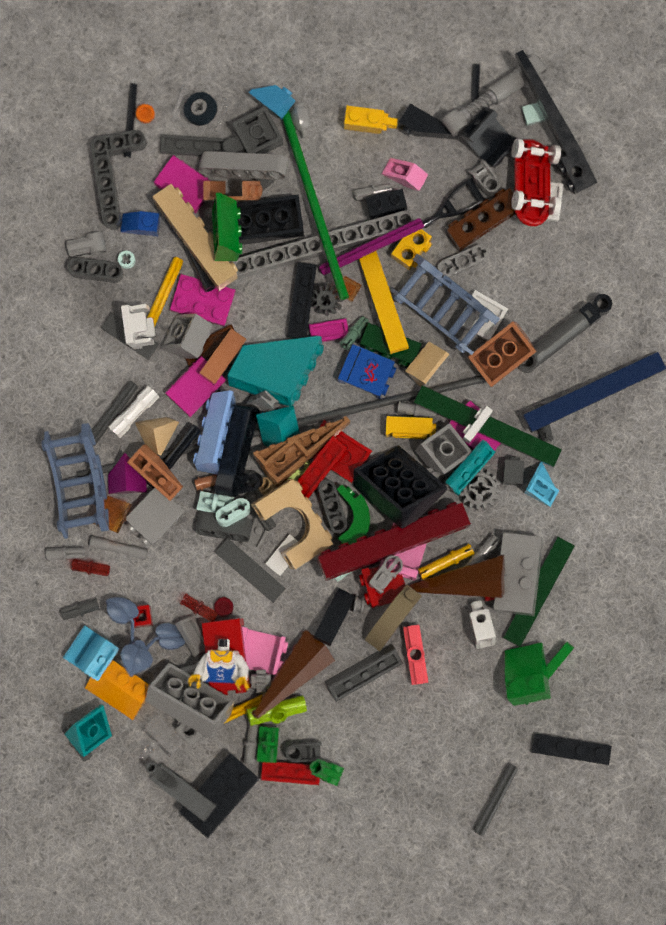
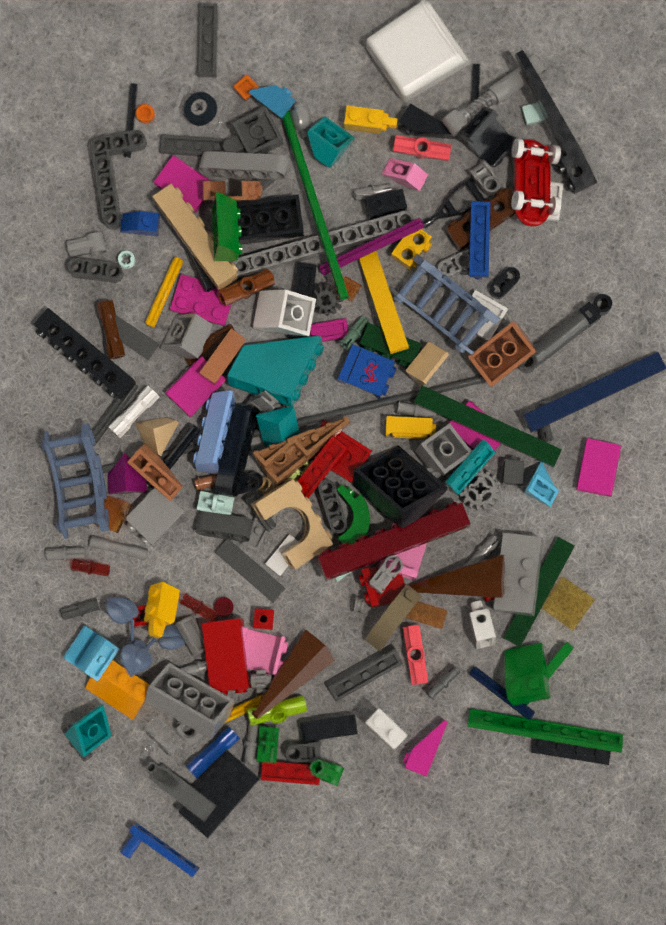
white panel [121,304,155,349] -> none
torso [188,639,249,691] -> none
light aqua beam [216,498,250,527] -> none
black tile [313,588,356,646] -> none
yellow pin [417,543,474,580] -> none
white plate [463,406,493,444] -> none
dark grey axle [474,764,518,836] -> none
none -> black brick [33,308,136,400]
none -> reddish brown axle [97,300,125,360]
none -> blue piece [120,822,199,877]
none -> yellow hinge [144,582,180,638]
none -> blue axle [186,727,240,778]
none -> dark grey tile [197,3,218,77]
none -> dark orange piece [217,269,275,307]
none -> orange plate [233,74,259,102]
none -> white slope [253,289,316,336]
none -> red plate [253,609,275,630]
none -> black beam [299,715,358,743]
none -> teal slope [307,116,355,168]
none -> white panel [365,709,408,751]
none -> white piece [366,0,471,102]
none -> coral piece [393,135,452,161]
none -> dark pink slope [402,720,448,777]
none -> clear orange tile [406,602,448,629]
none -> dark grey pin [424,664,460,700]
none -> green tile [467,708,623,753]
none -> blue piece [469,201,490,280]
none -> dark blue axle [469,666,535,720]
none -> black beam [490,267,520,299]
none -> clear yellow tile [541,577,596,631]
none -> dark pink piece [576,438,621,497]

